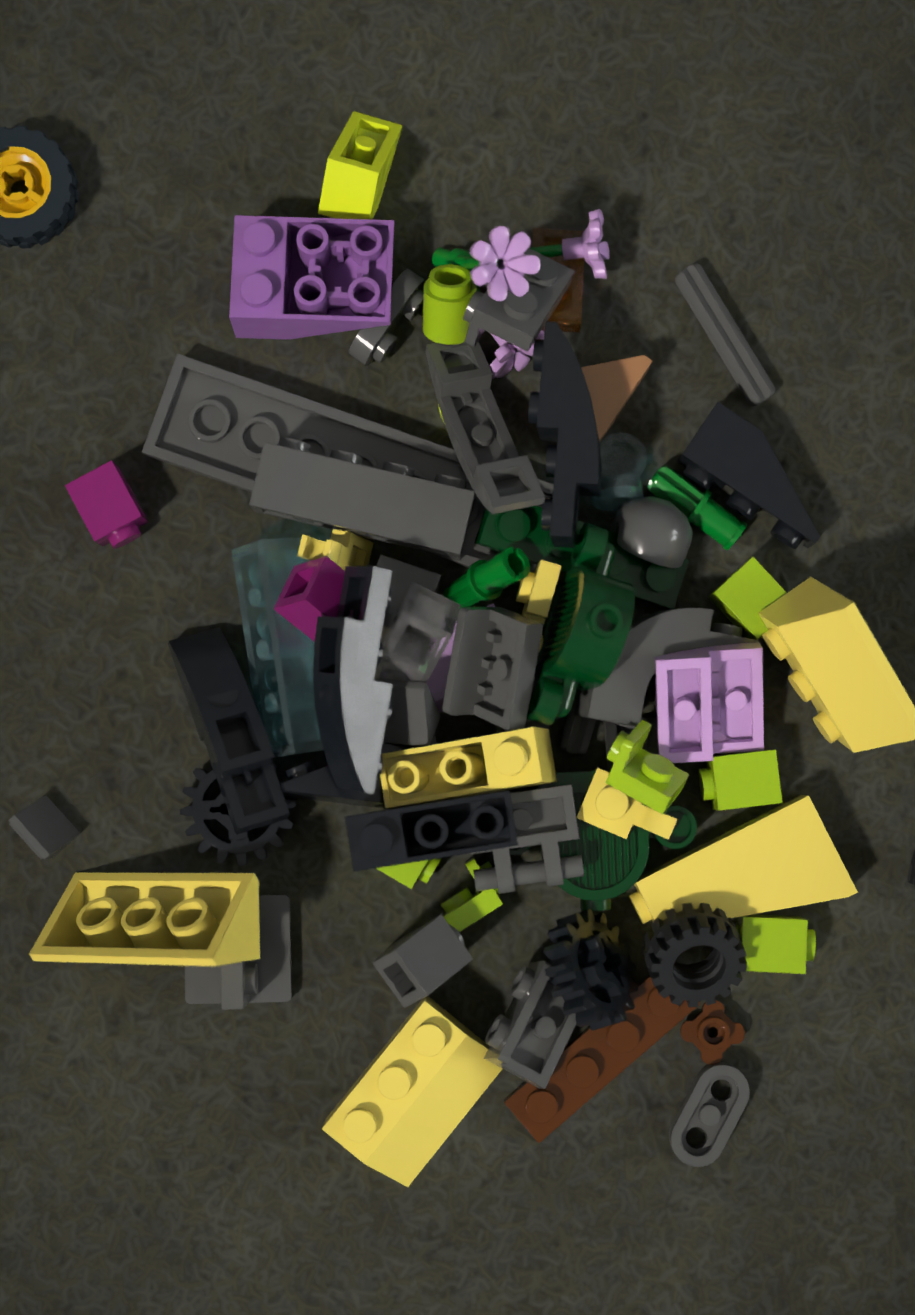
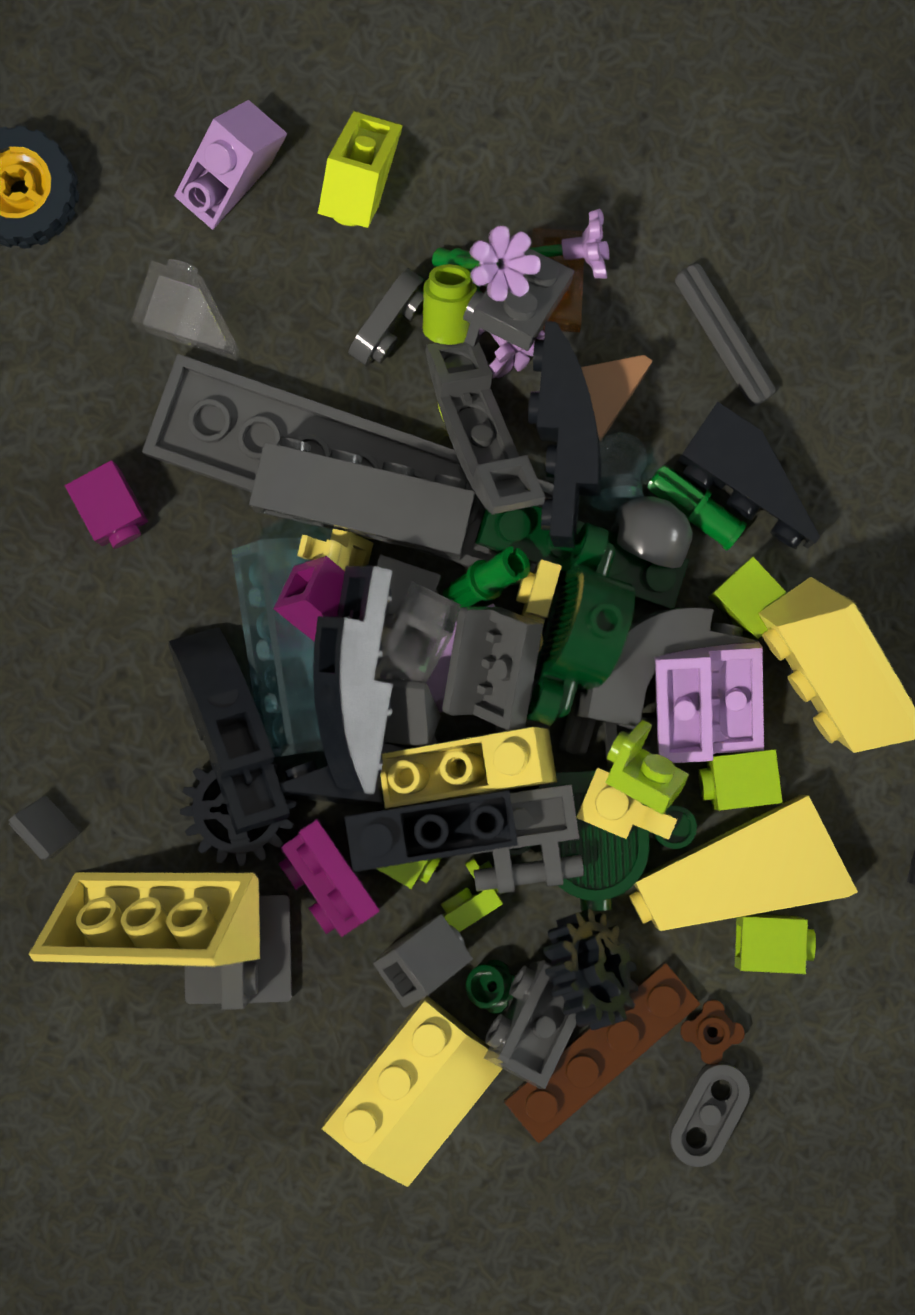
medium lavender slope [229,215,394,340] -> none
black tyre [643,903,747,1007] -> none
none -> clear slope [132,259,241,362]
none -> lavender slope [174,100,288,230]
none -> magenta plate [278,820,380,937]
none -> dark green plate [466,960,515,1013]

